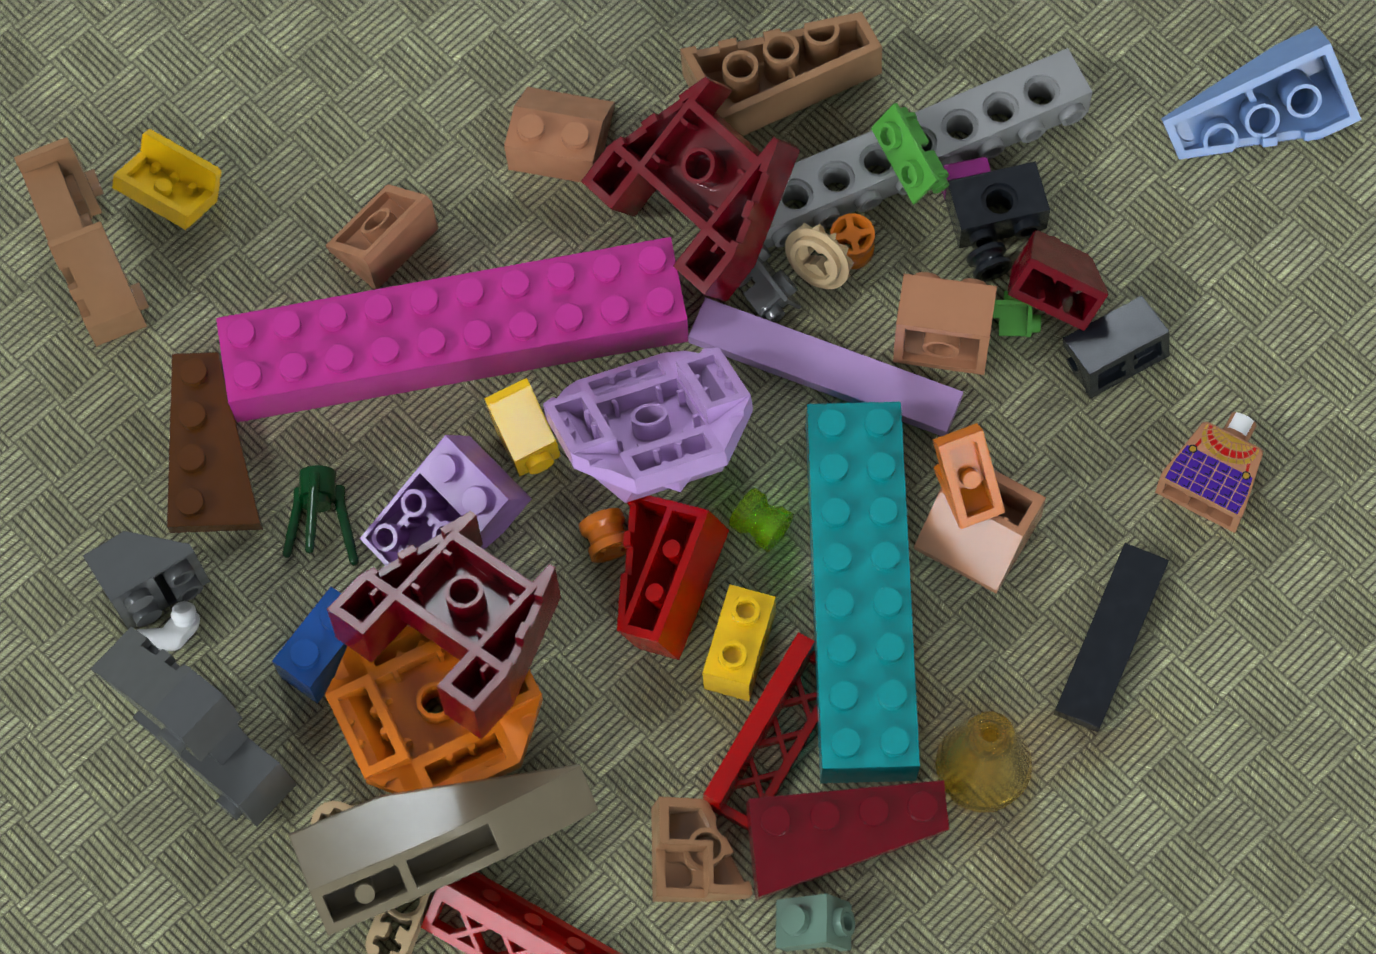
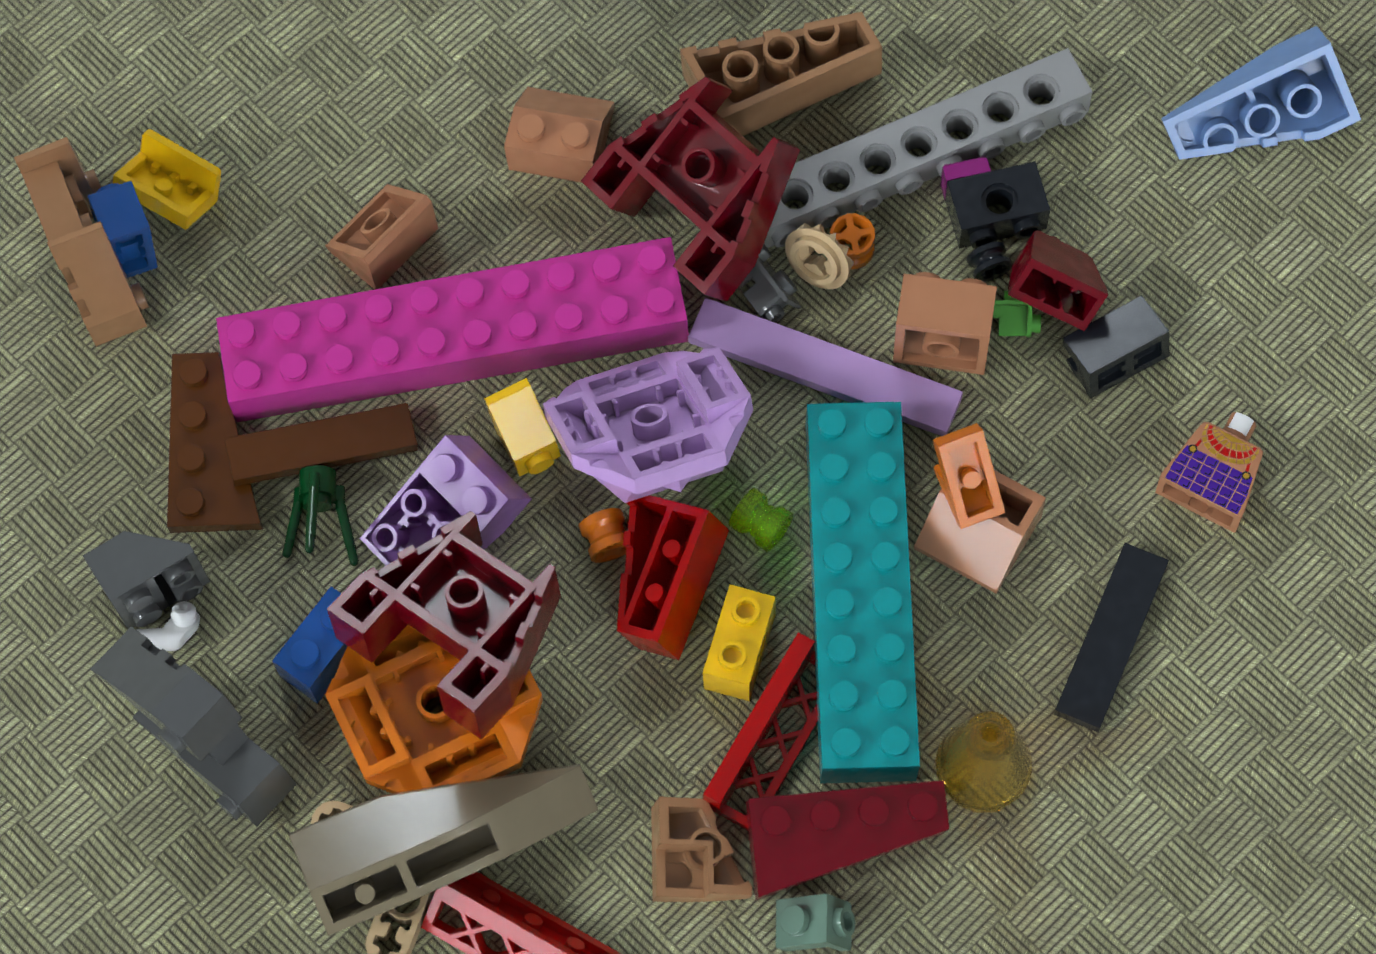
bright green hinge [871,103,949,204] -> none
none -> blue brick [87,181,158,278]
none -> reddish brown tile [225,403,417,487]

